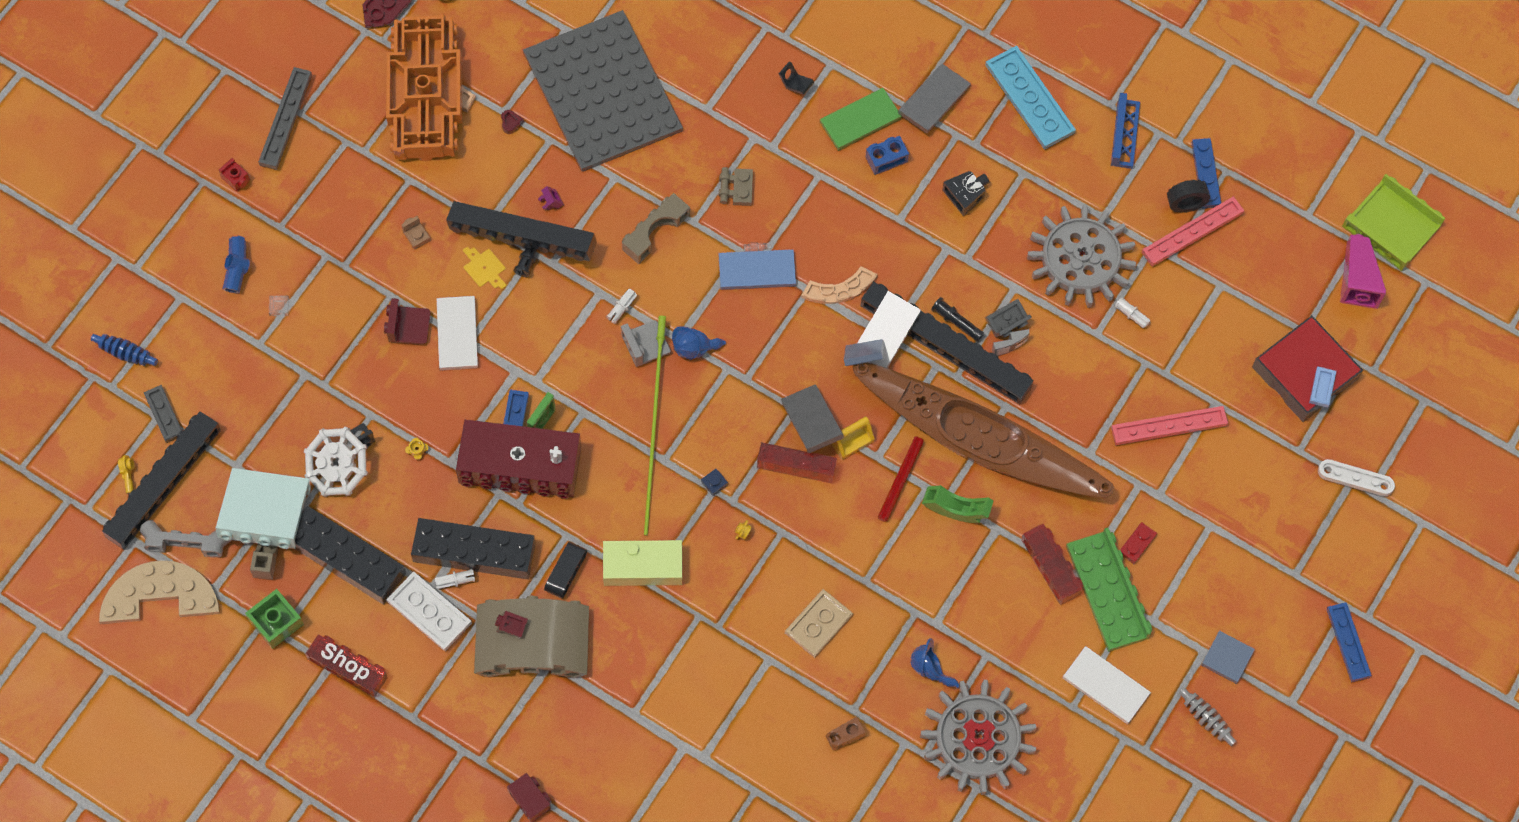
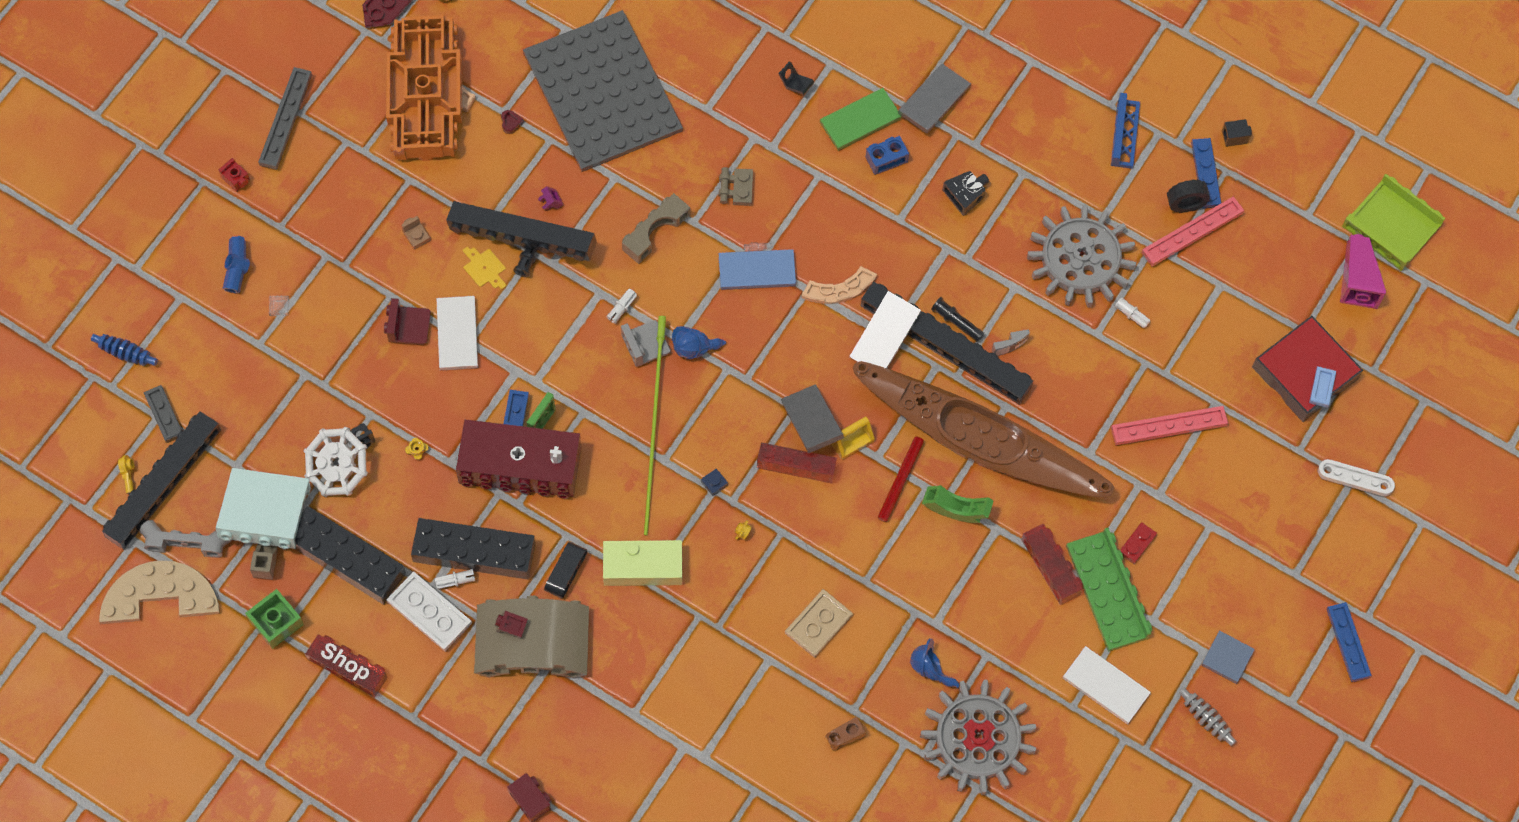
sand blue tile [844,338,884,366] -> none
medium azure plate [985,46,1076,149] -> none
dark grey bracket [985,299,1032,338] -> none
none -> black brick [1222,119,1252,147]

